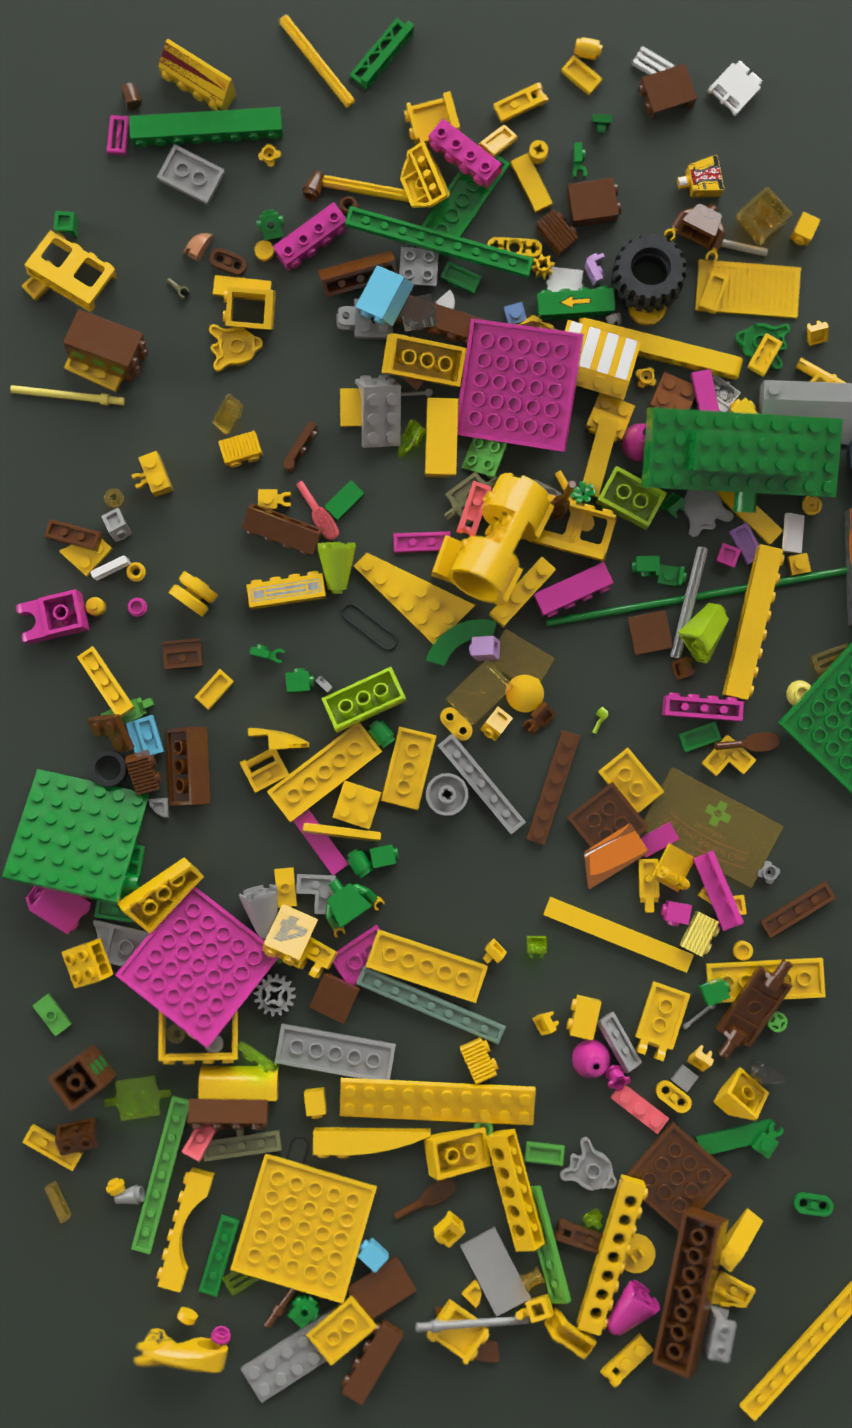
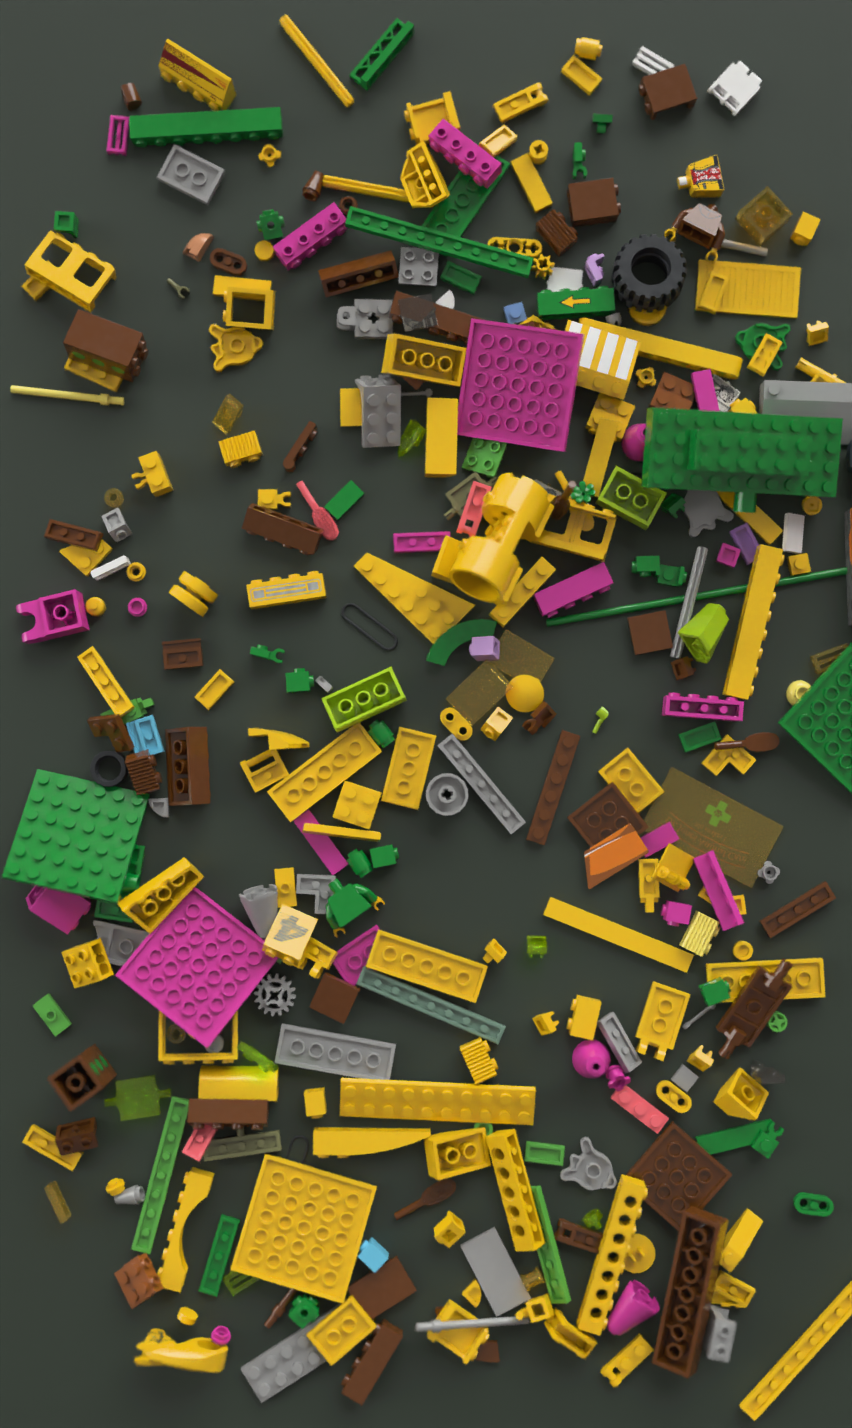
lime cone [317,542,356,594] -> none
medium azure brick [355,265,414,326] -> none
none -> dark orange plate [114,1253,164,1309]

